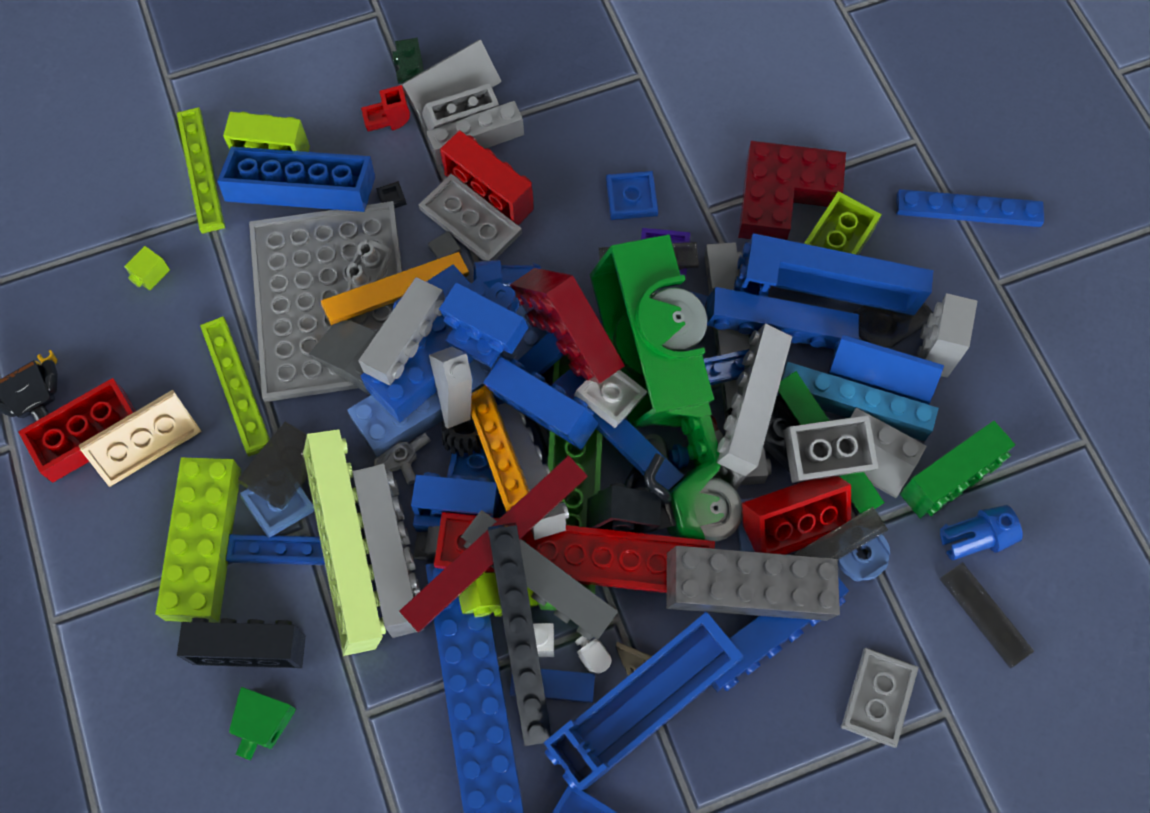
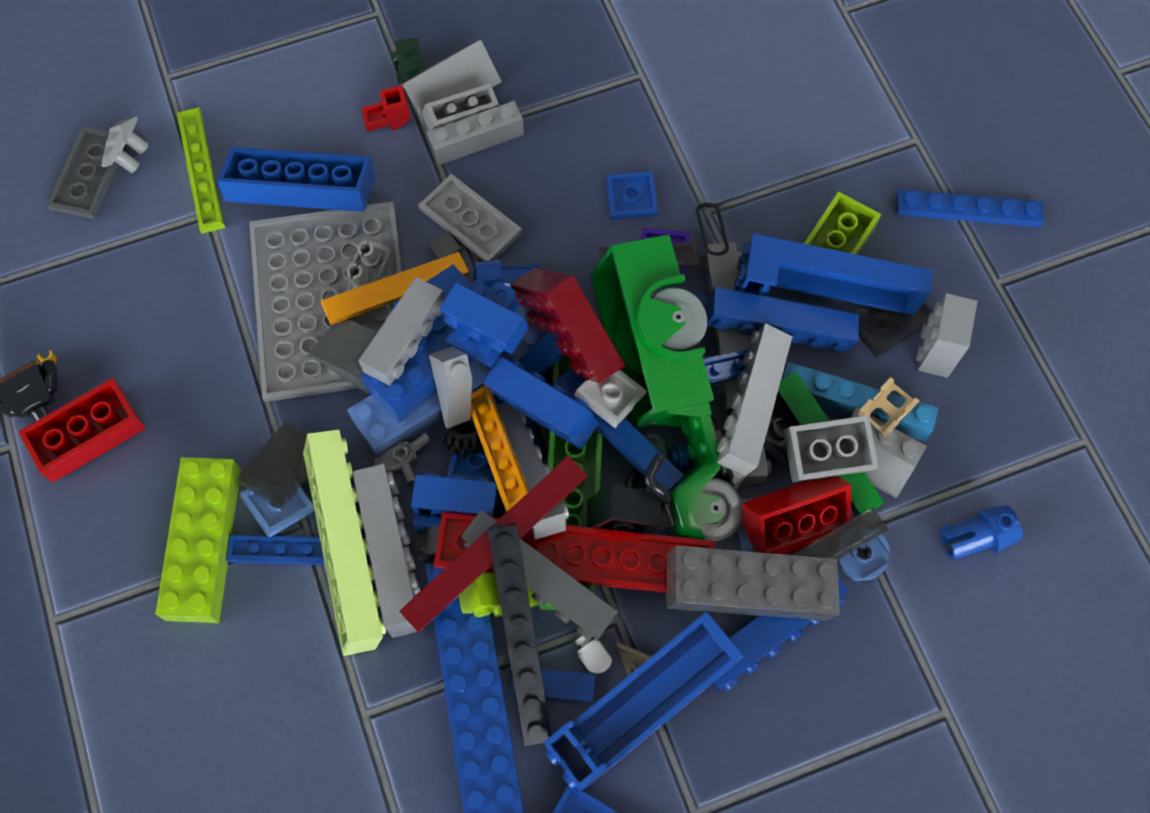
tan tile [79,390,202,487] -> none
lime brick [124,246,170,291] -> none
black brick [177,618,306,668] -> none
lime tile [200,316,273,457] -> none
lime brick [223,112,310,152] -> none
green torso [229,687,296,761] -> none
black tile [376,181,407,208] -> none
red brick [440,130,534,225] -> none
white brick [533,623,554,657] -> none
dark red brick [738,141,846,240] -> none
blue slope [827,335,944,405] -> none
light grey tile [841,648,919,748] -> none
green brick [900,420,1016,519] -> none
clear smoke tile [940,562,1034,668] -> none
none -> dark grey plate [46,126,127,220]
none -> light grey connector [101,116,149,173]
none -> black piece [696,202,729,256]
none -> tan piece [858,377,919,437]

